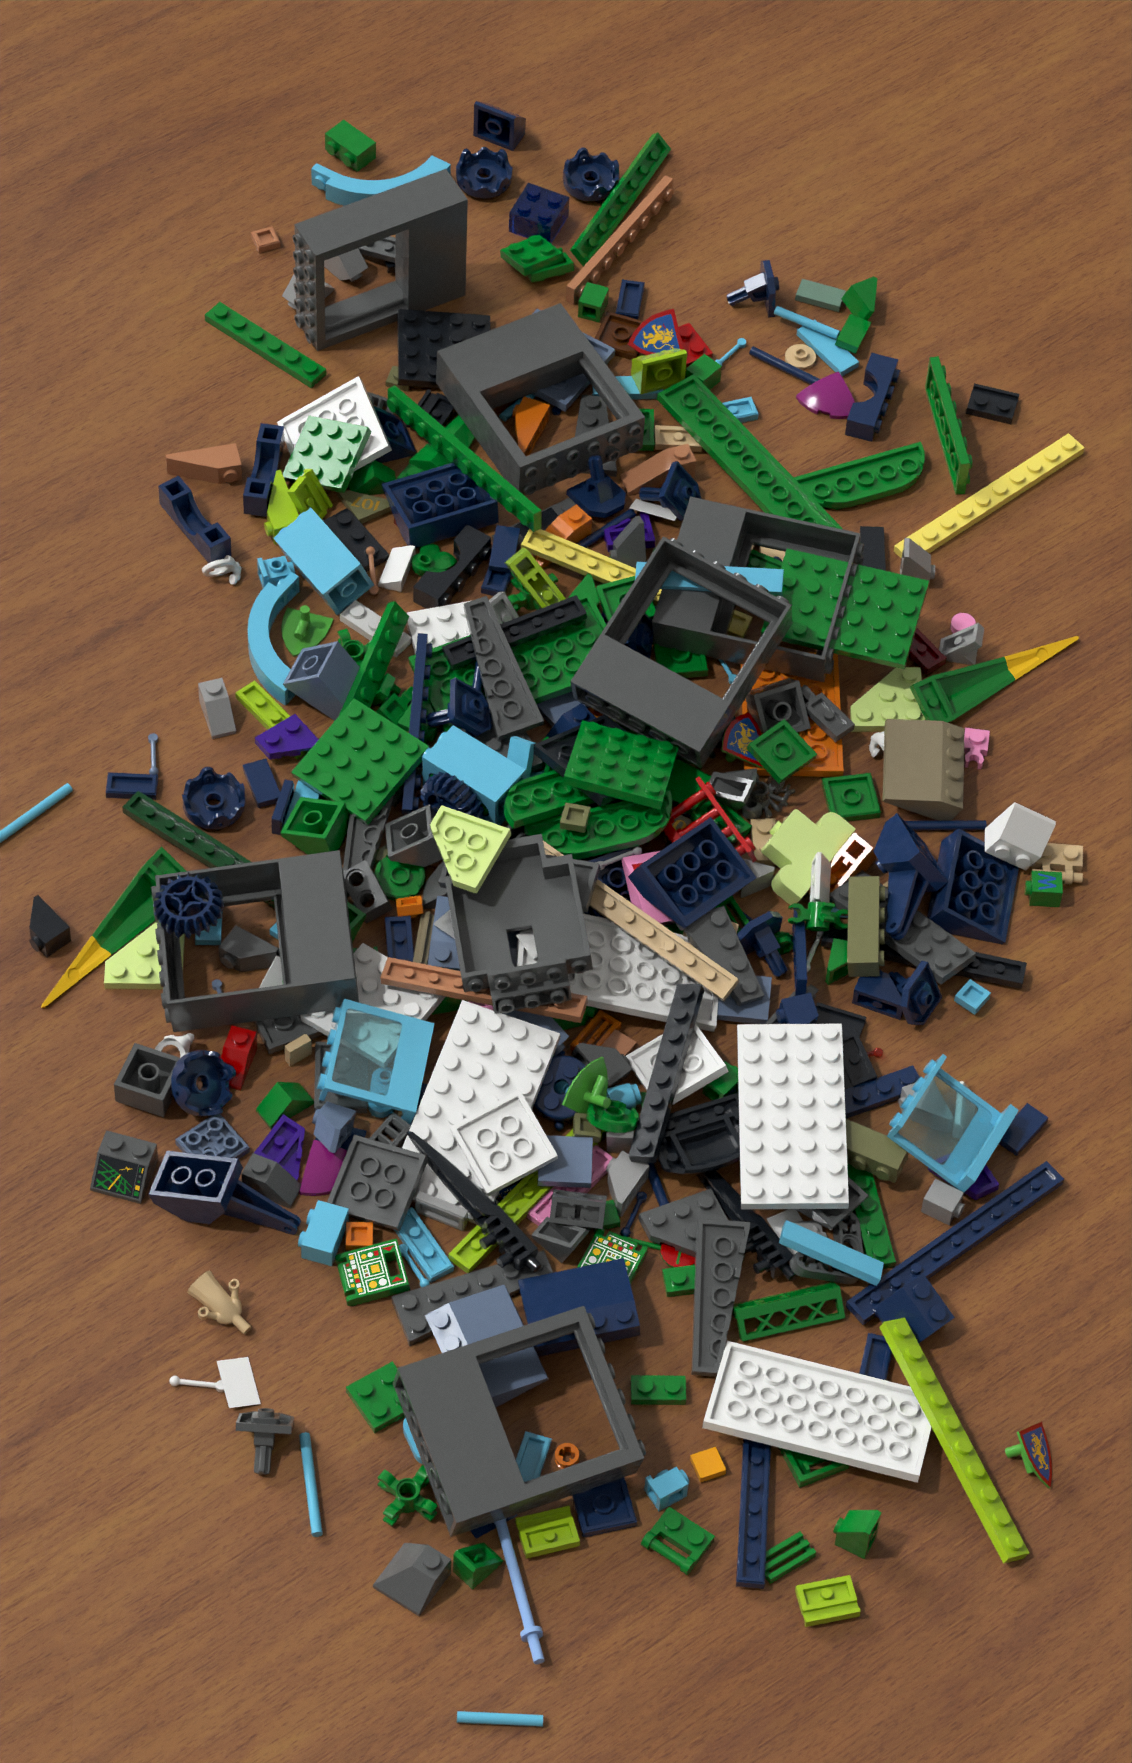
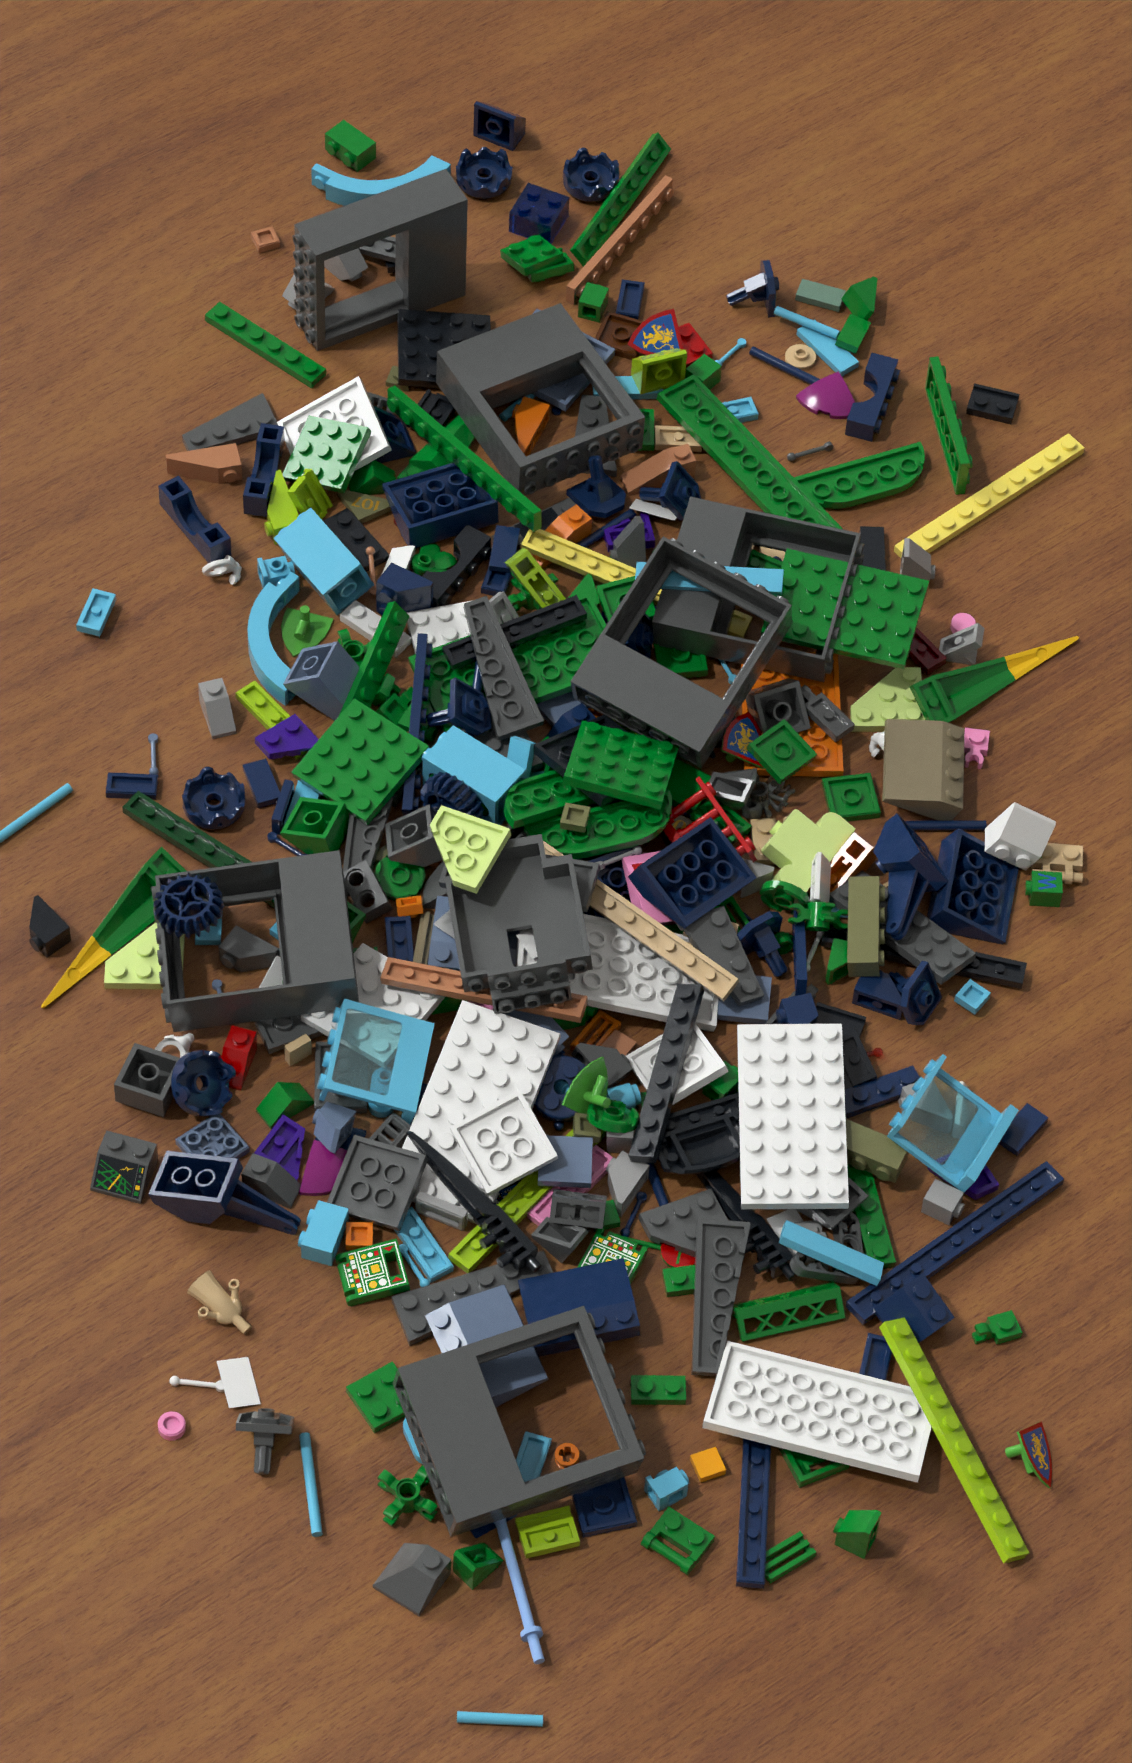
lime plate [795,1575,861,1627] -> none
none -> medium azure plate [76,588,116,637]
none -> bright pink tile [158,1412,186,1441]
none -> dark grey wing [182,393,278,451]
none -> dark blue hinge [267,832,309,856]
none -> dark blue slope [376,562,433,616]
none -> green tile [759,880,810,915]
none -> dark grey hinge [787,441,834,462]
none -> green plate [971,1310,1023,1345]

